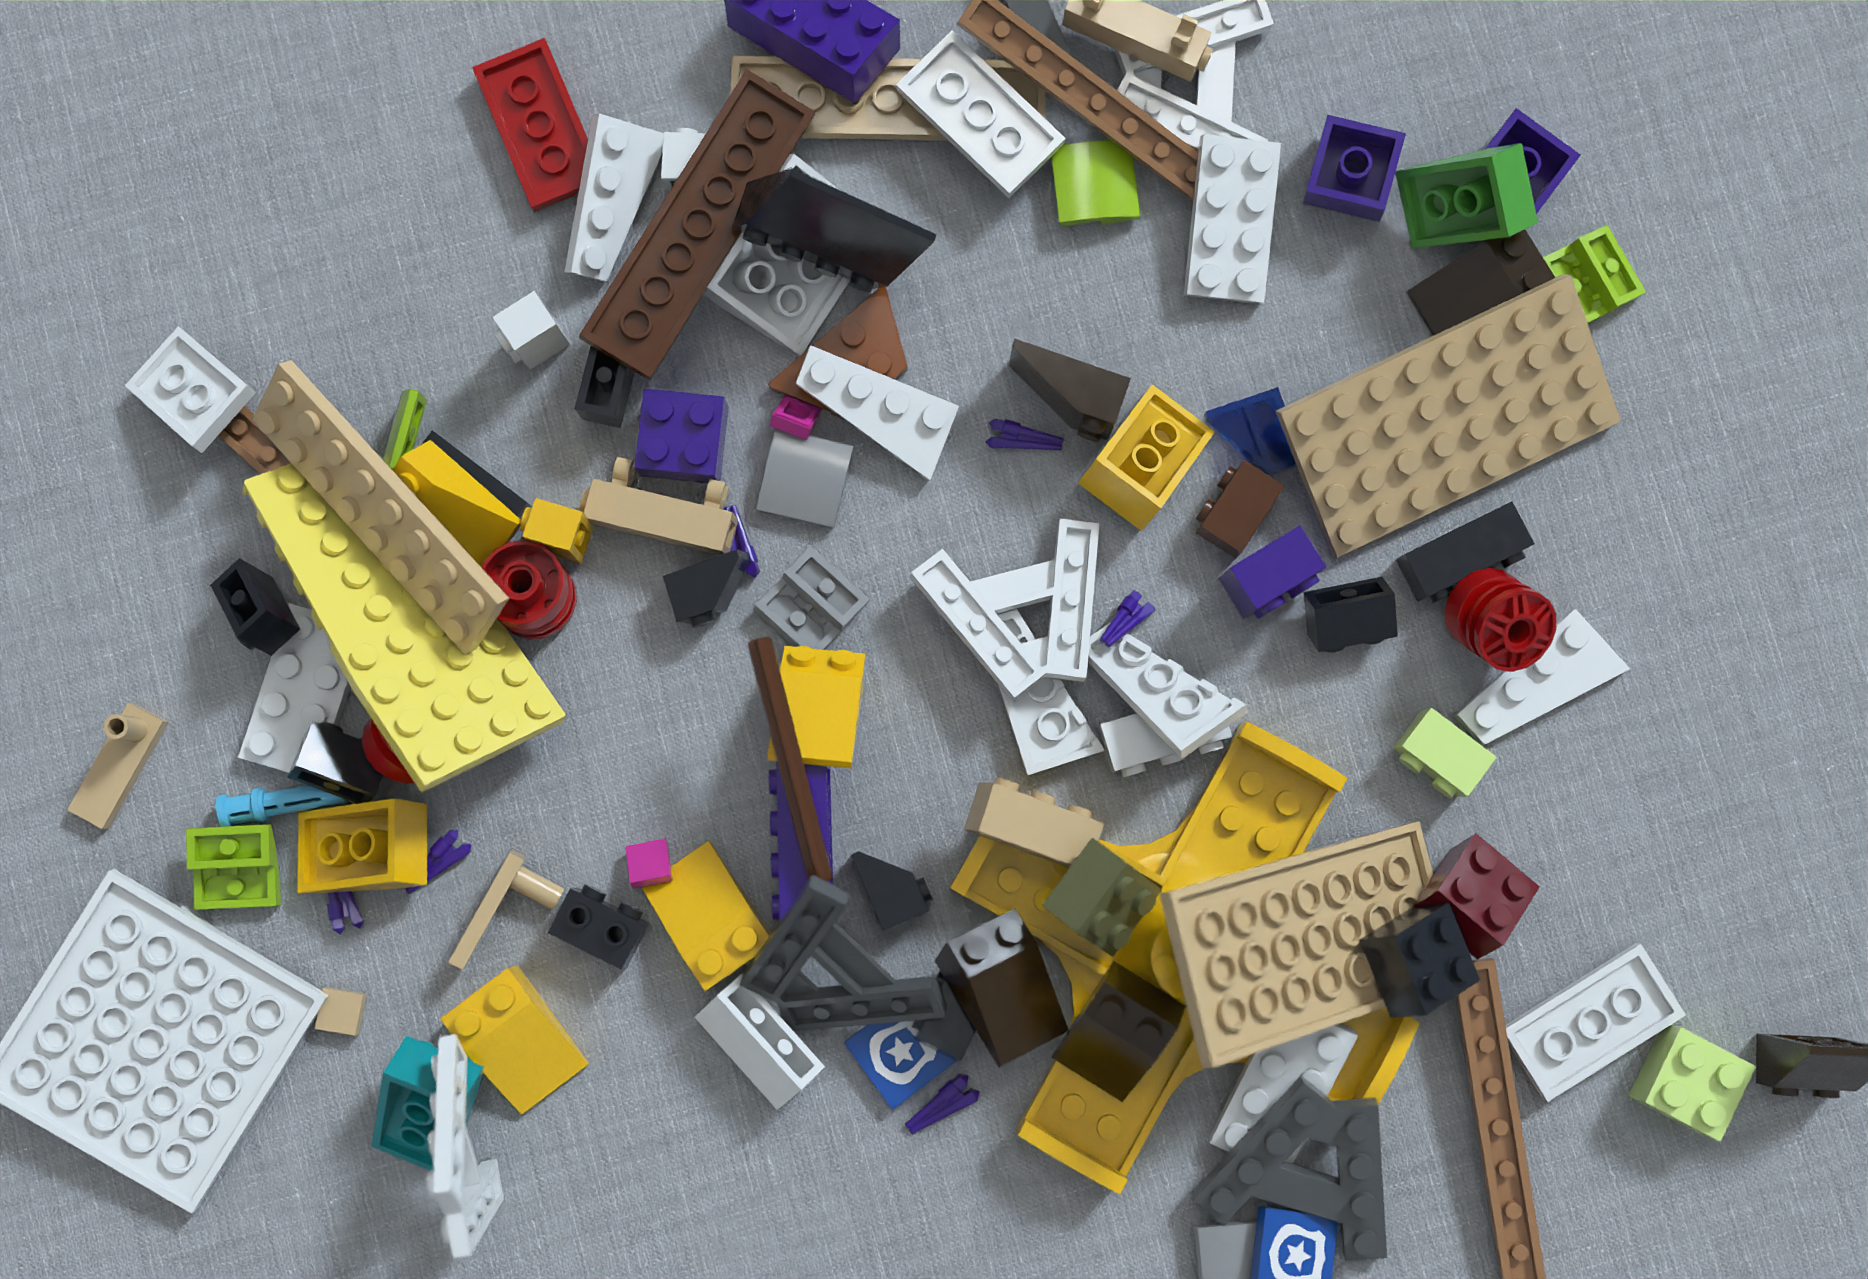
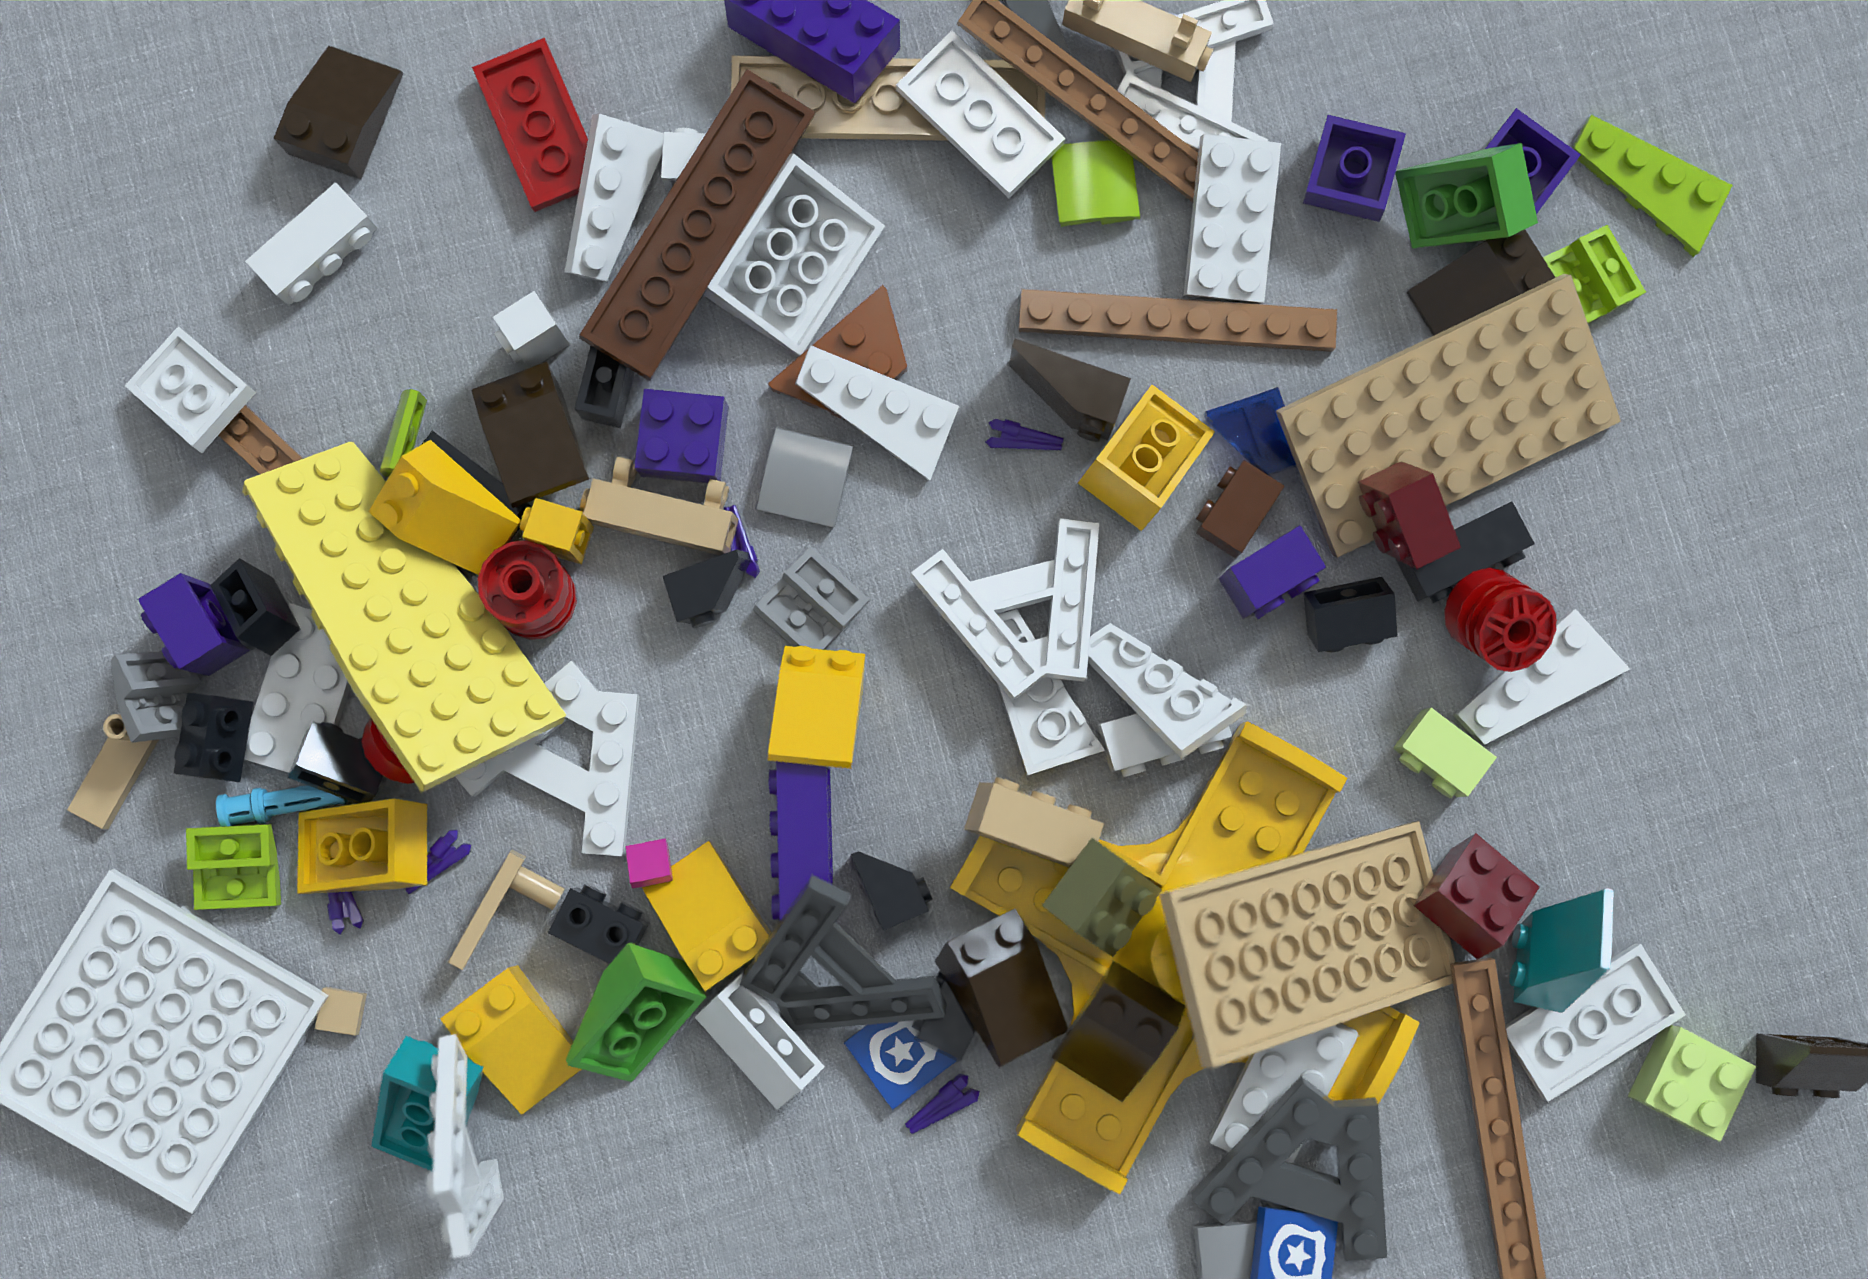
tan plate [252,360,509,655] -> none
black slope [732,168,937,292] -> none
reddish brown axle [747,637,832,882] -> none
dark pink tile [769,395,821,440] -> none
dark purple piece [1099,590,1156,648] -> none
black brick [1359,902,1480,1018] -> none
none -> light grey slope [111,651,201,743]
none -> dark purple brick [137,573,250,676]
none -> black brick [173,692,254,782]
none -> white brick [245,182,378,306]
none -> dark brown slope [274,45,403,180]
none -> white plate [455,661,639,856]
none -> dark brown slope [471,362,589,508]
none -> bright green slope [566,943,706,1082]
none -> medium nougat plate [1019,289,1337,352]
none -> dark red brick [1358,461,1461,569]
none -> teal slope [1509,889,1613,1013]
none -> lime wing [1572,114,1733,257]

